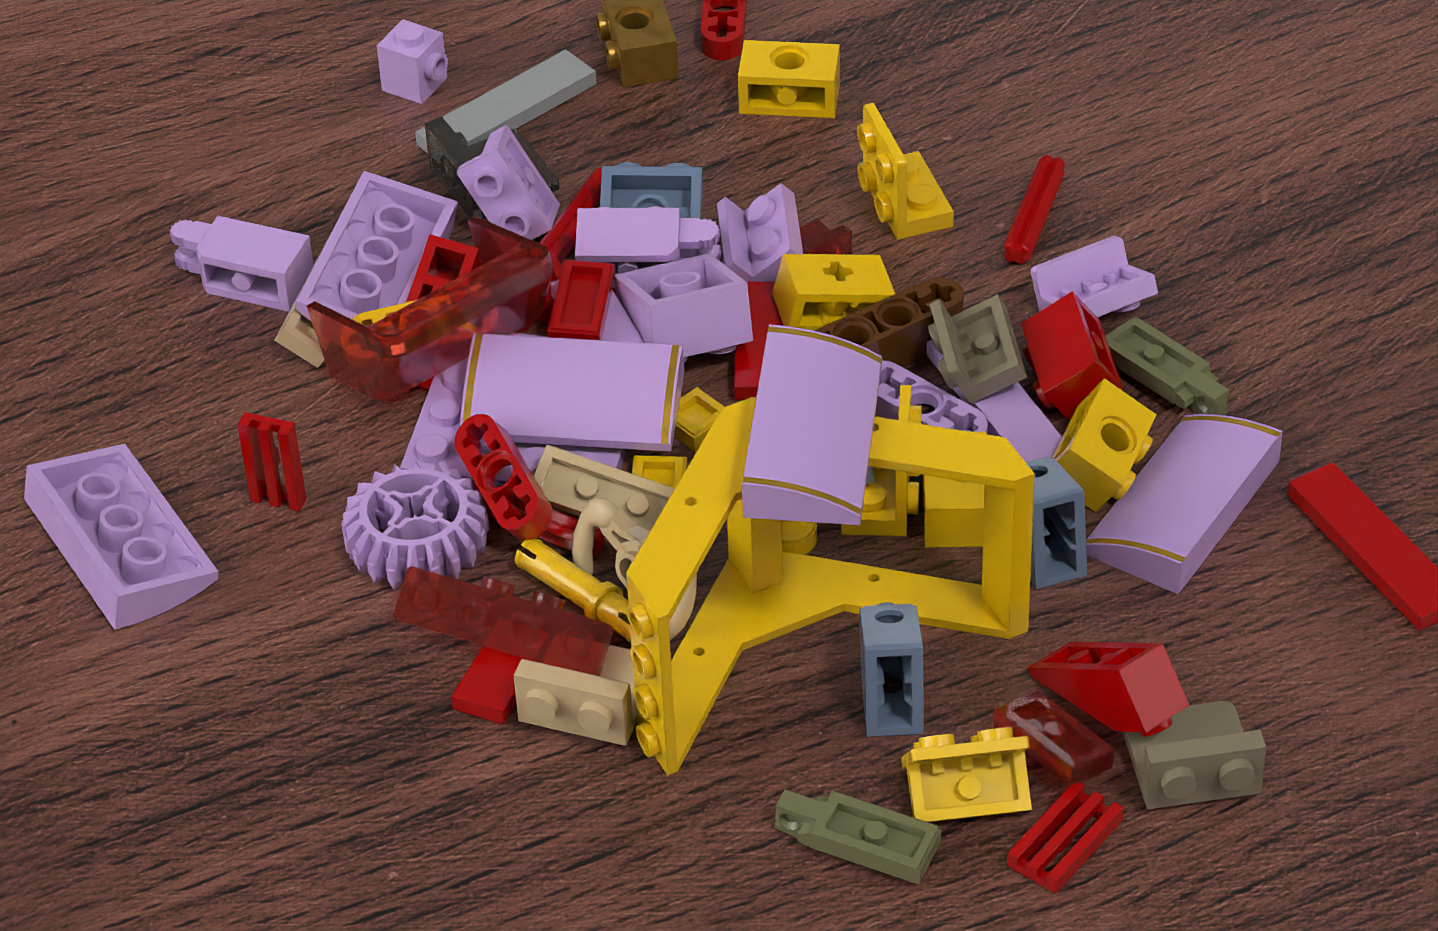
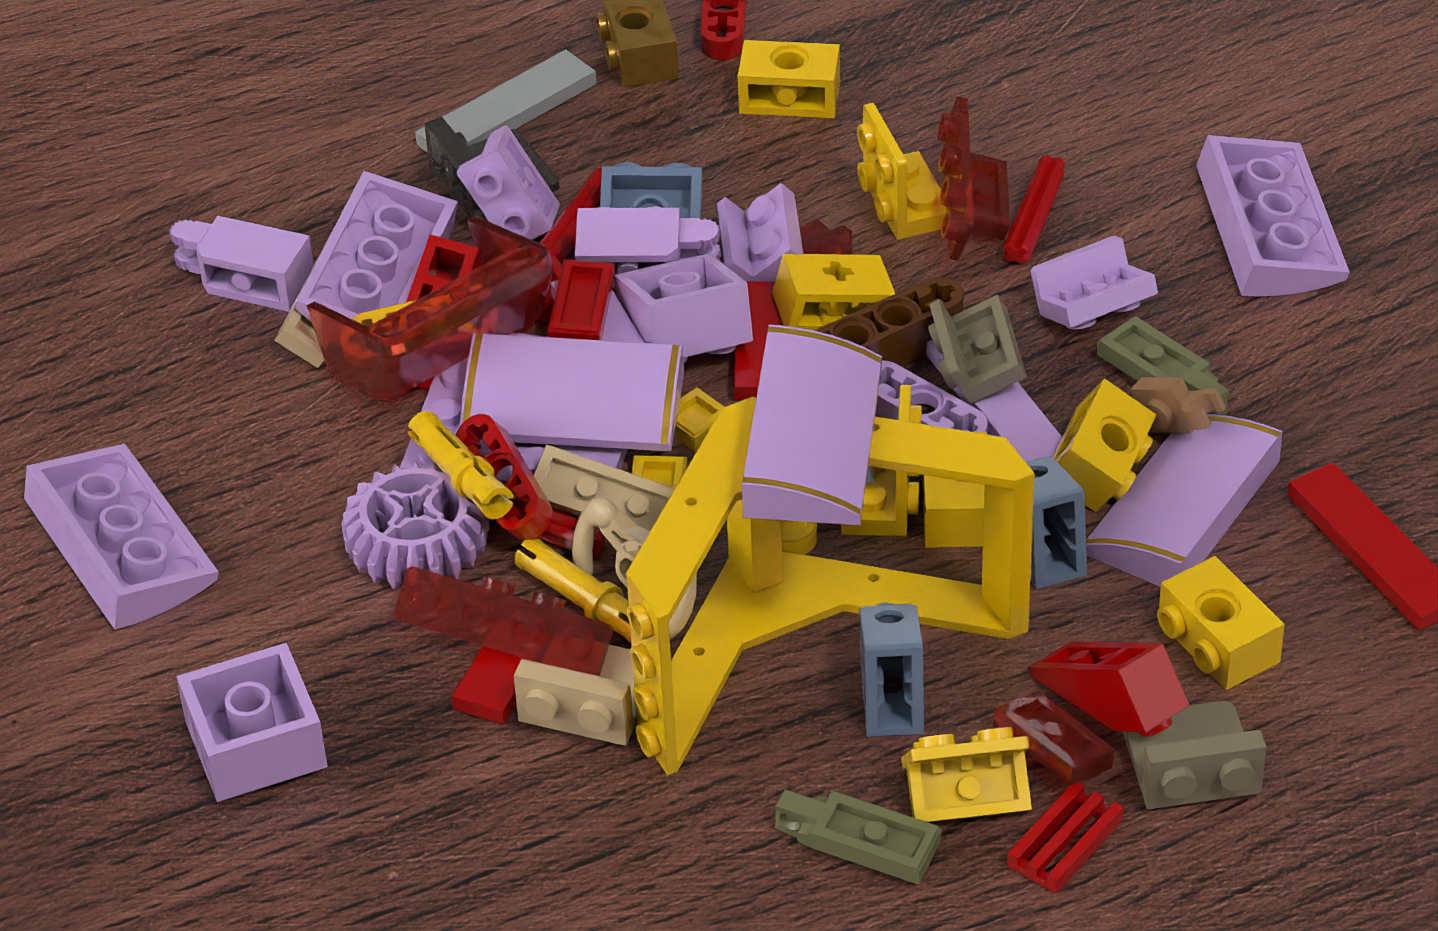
red tile [237,412,307,512] -> none
lavender brick [377,19,448,104] -> none
red brick [1021,291,1123,421] -> none
none -> lavender brick [176,643,328,802]
none -> yellow pin [408,411,514,519]
none -> clear red bracket [937,96,1010,261]
none -> medium nougat plate [1130,377,1226,433]
none -> yellow brick [1157,556,1285,690]
none -> lavender slope [1196,135,1350,297]

